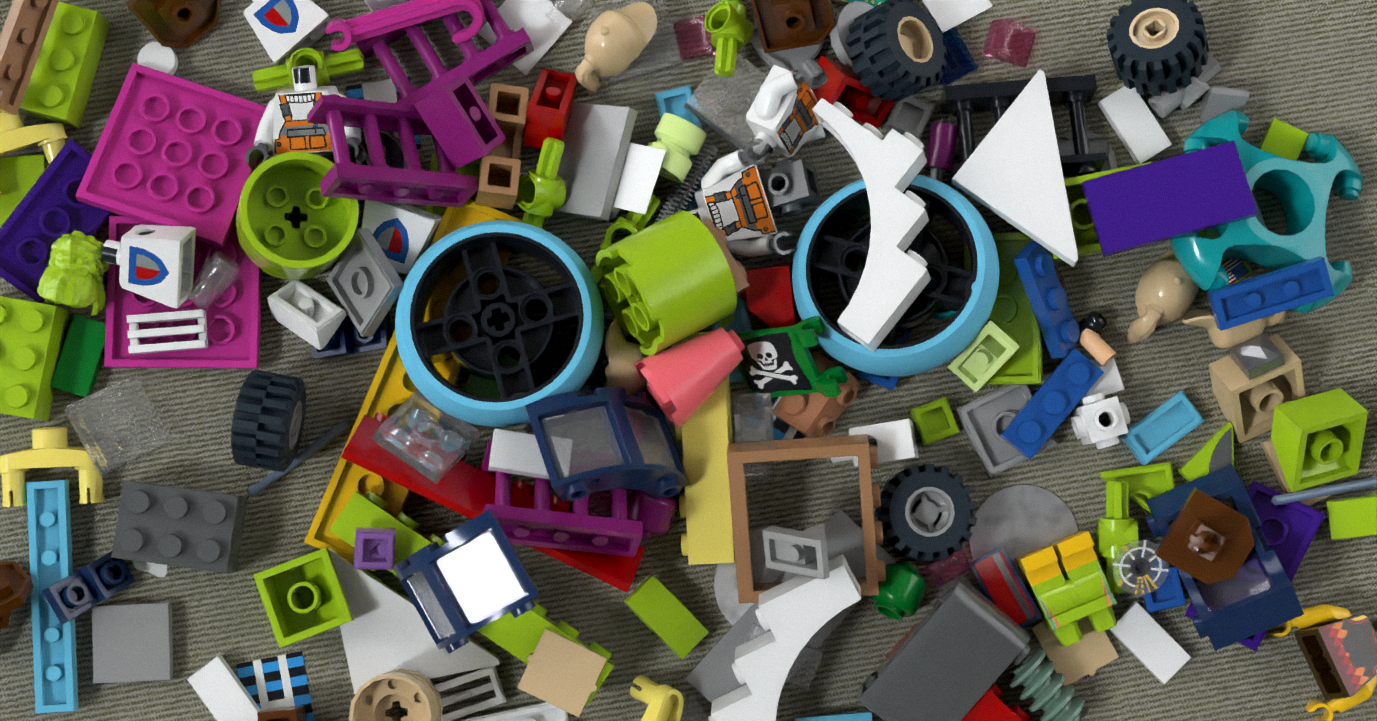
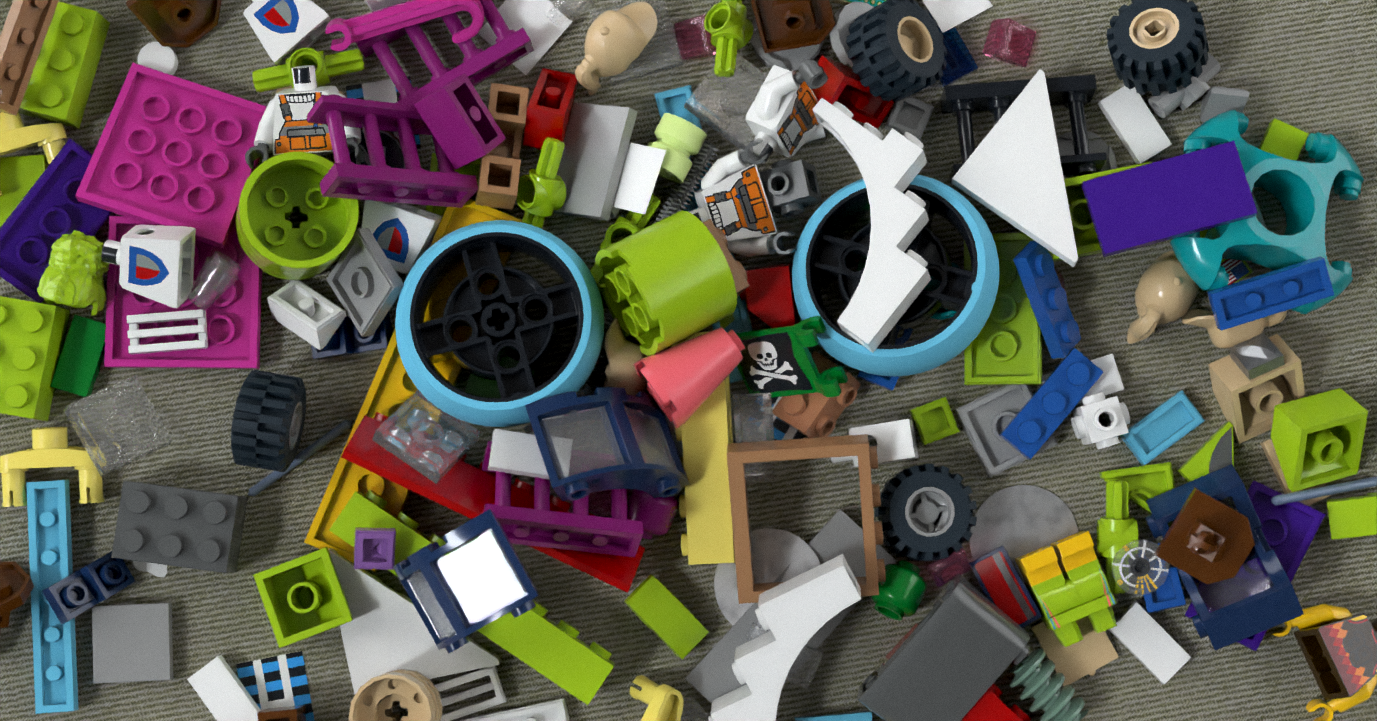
tan piece [517,628,607,717] -> none
light grey slope [762,524,830,579] -> none
magenta piece [924,122,959,182] -> none
yellowish green slope [948,320,1020,393] -> none
light nougat arm [1079,311,1117,366] -> none

